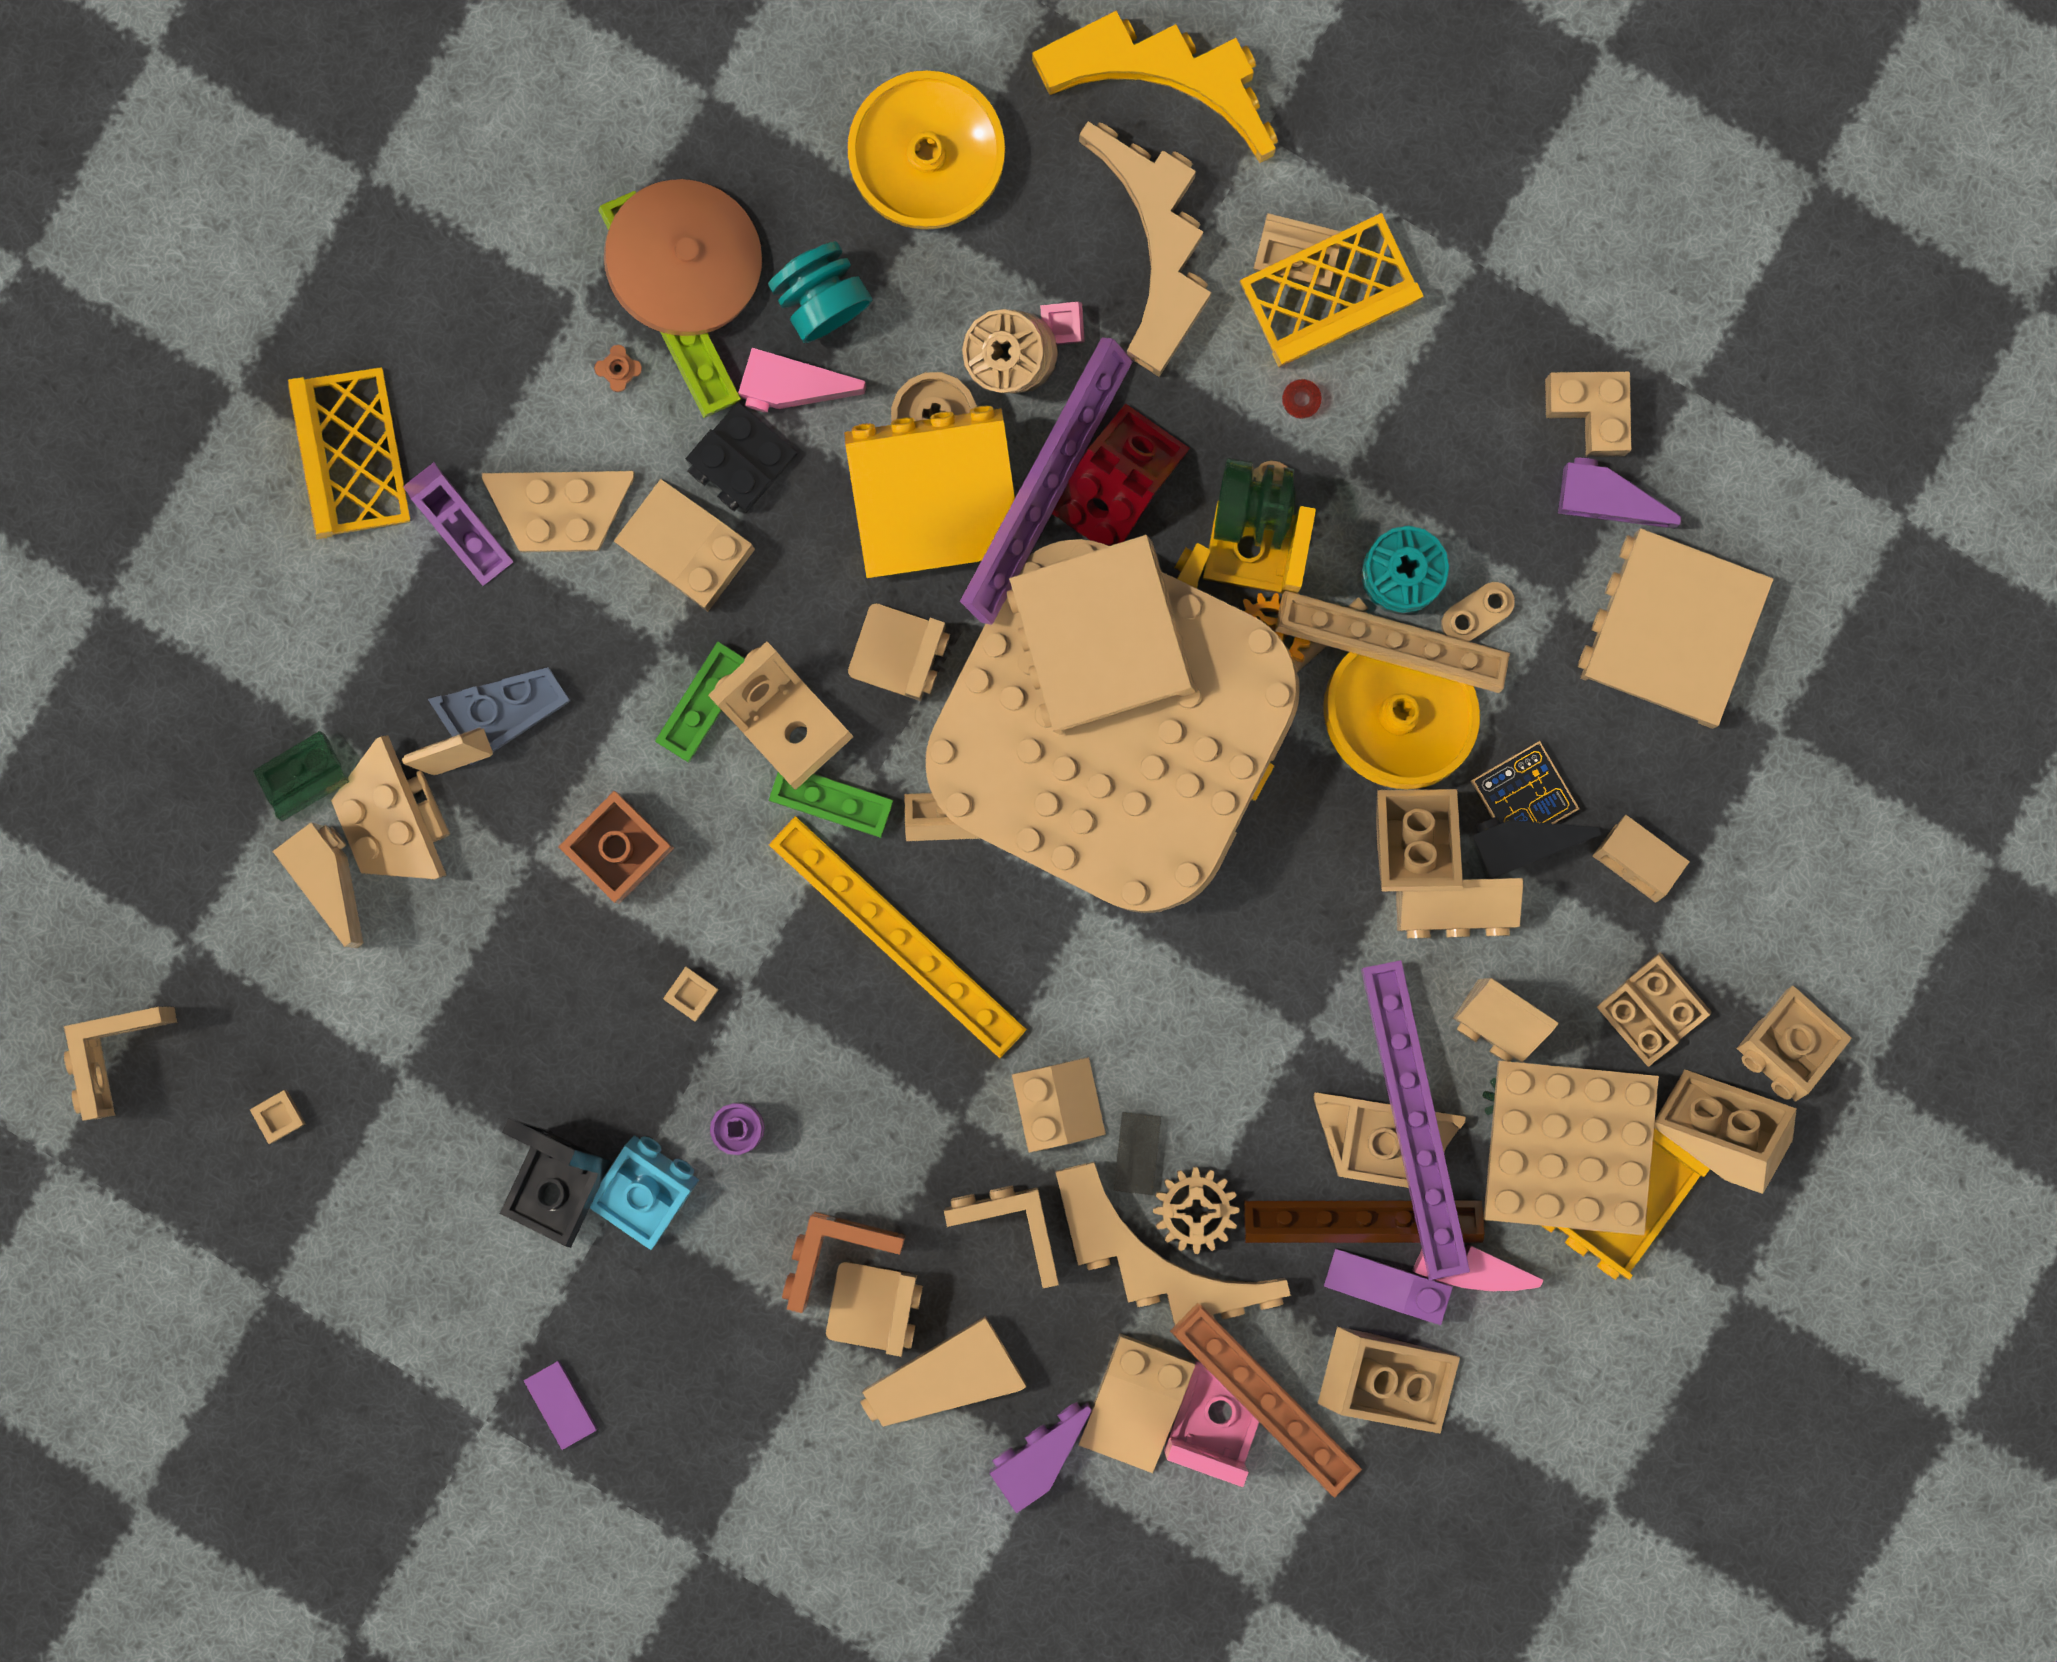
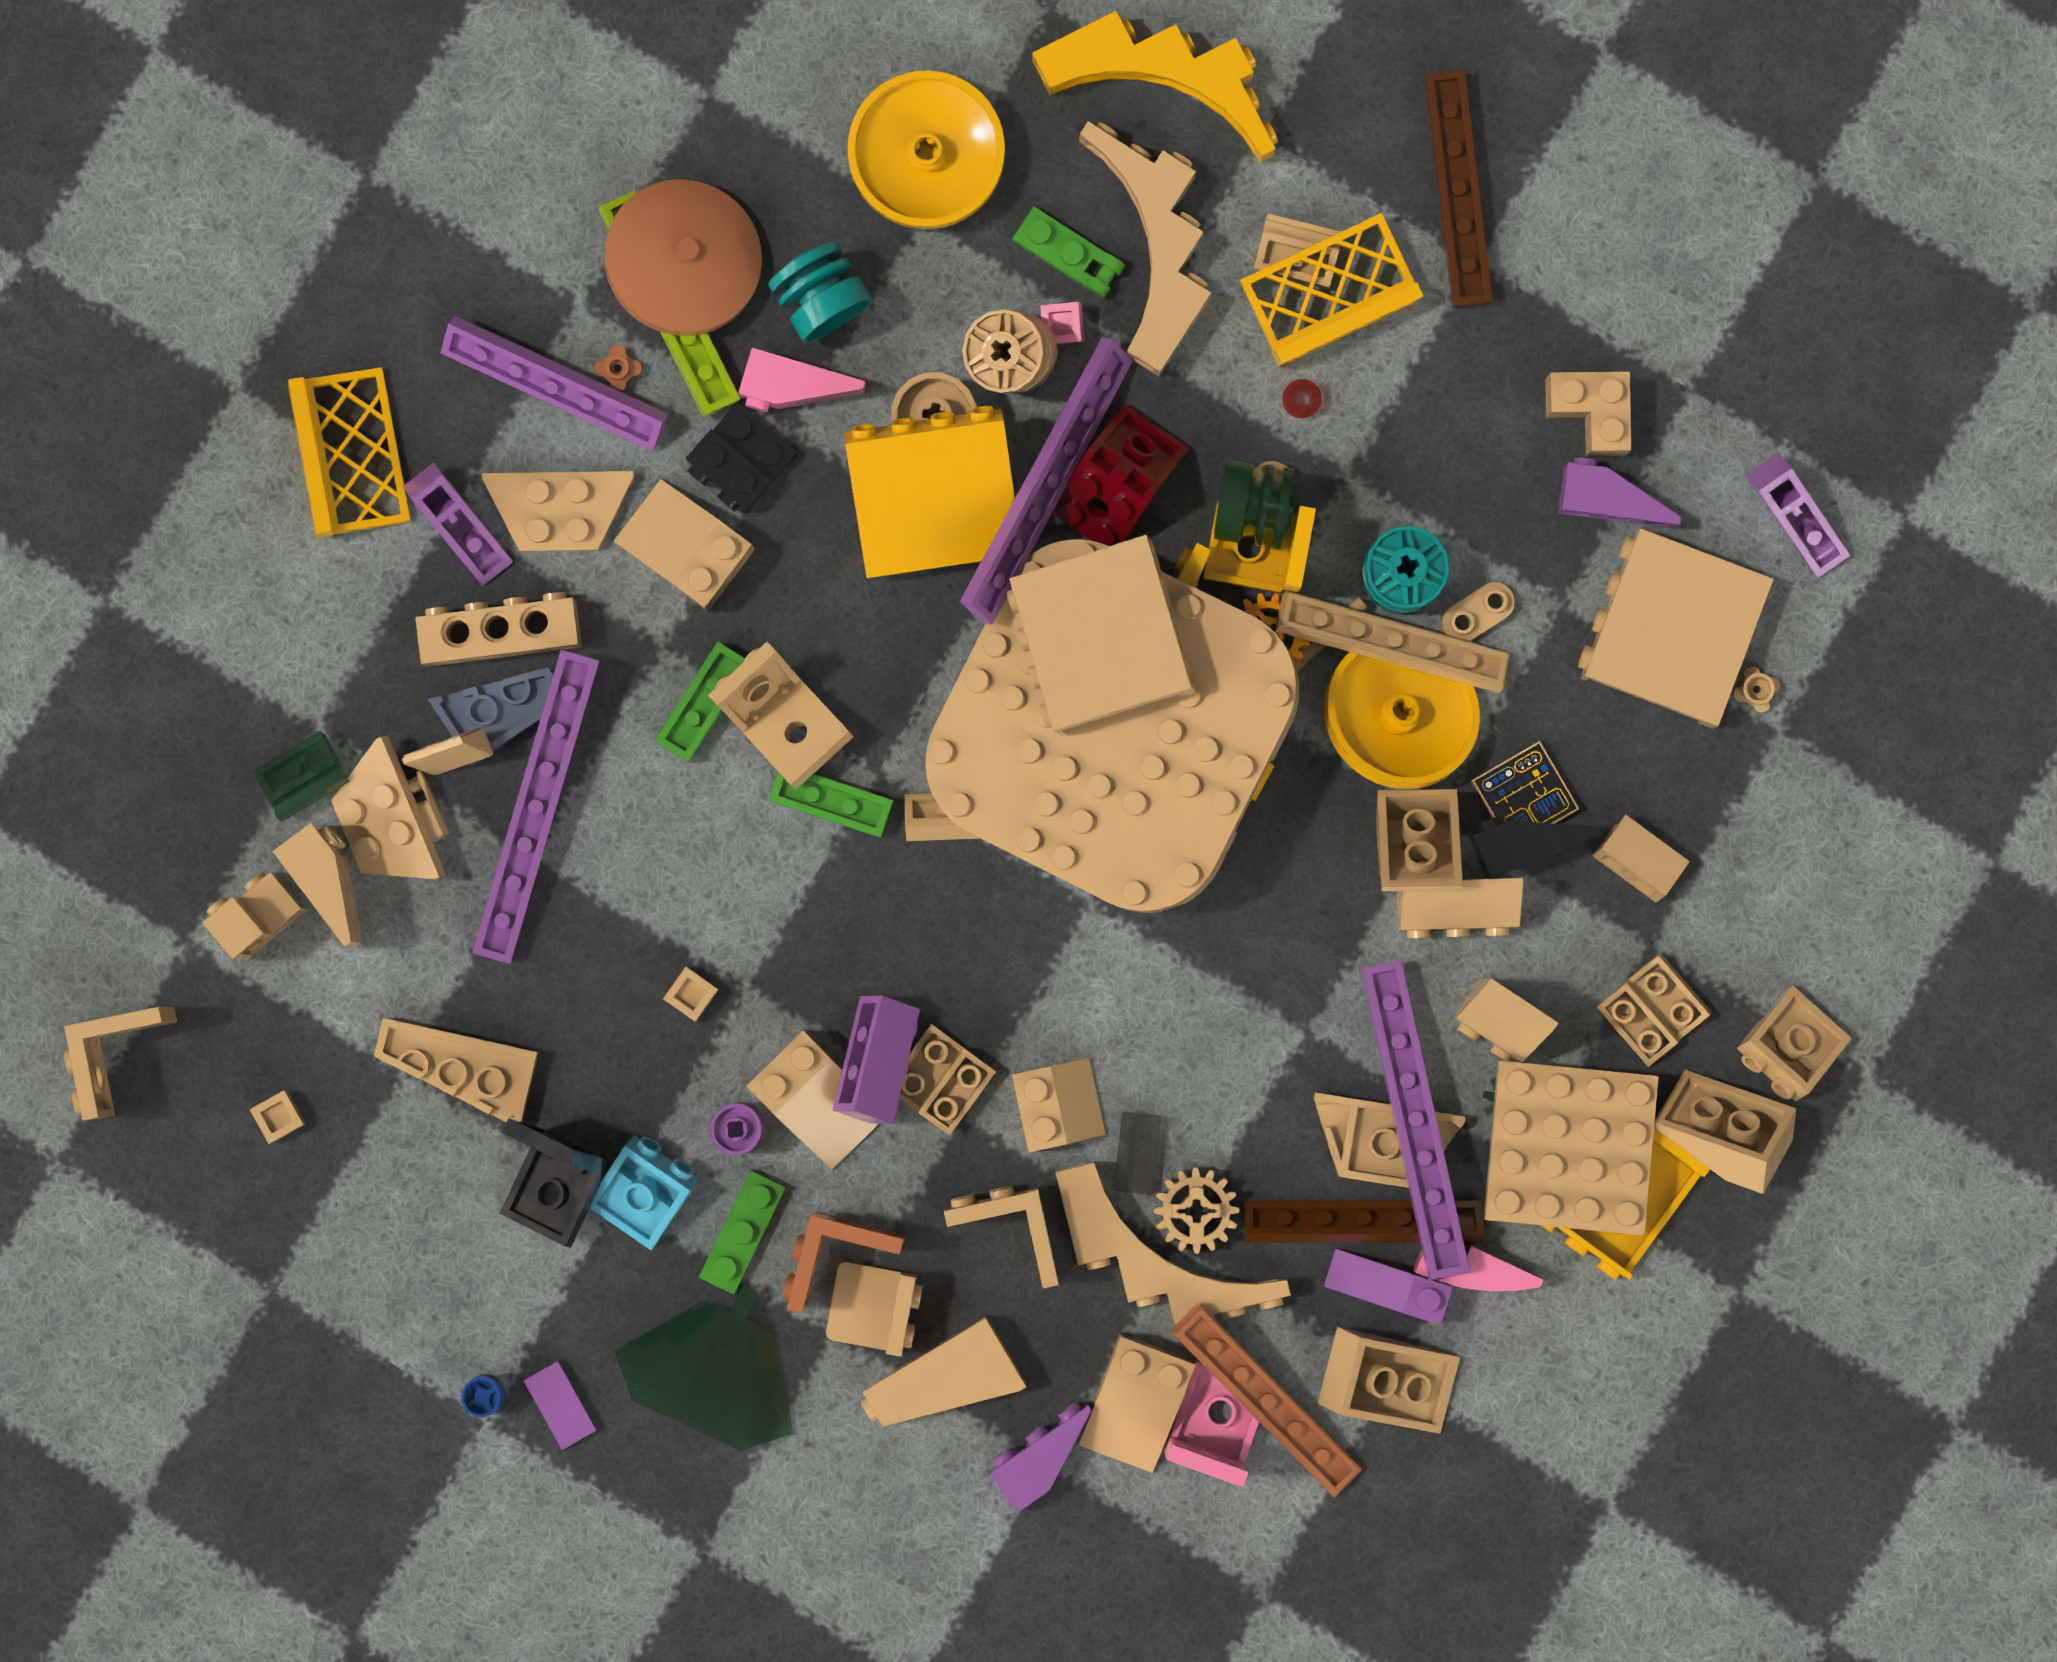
nougat brick [558,790,674,904] -> none
yellow tile [769,816,1027,1058] -> none
tan bracket [848,604,950,701] -> none
none -> tan brick [202,872,307,960]
none -> tan wing [374,1018,539,1122]
none -> tan brick [415,592,582,667]
none -> medium lavender plate [440,315,668,451]
none -> blue wheel [461,1374,505,1417]
none -> medium lavender plate [472,649,599,964]
none -> clear green panel [614,1285,793,1451]
none -> bright green plate [699,1170,786,1295]
none -> tan slope [747,1030,878,1170]
none -> medium lavender brick [832,995,920,1124]
none -> tan slope [899,1023,996,1136]
none -> bright green plate [1012,206,1125,299]
none -> reddish brown plate [1424,69,1493,308]
none -> tan plate [1733,667,1780,713]
none -> medium lavender slope [1746,452,1851,578]

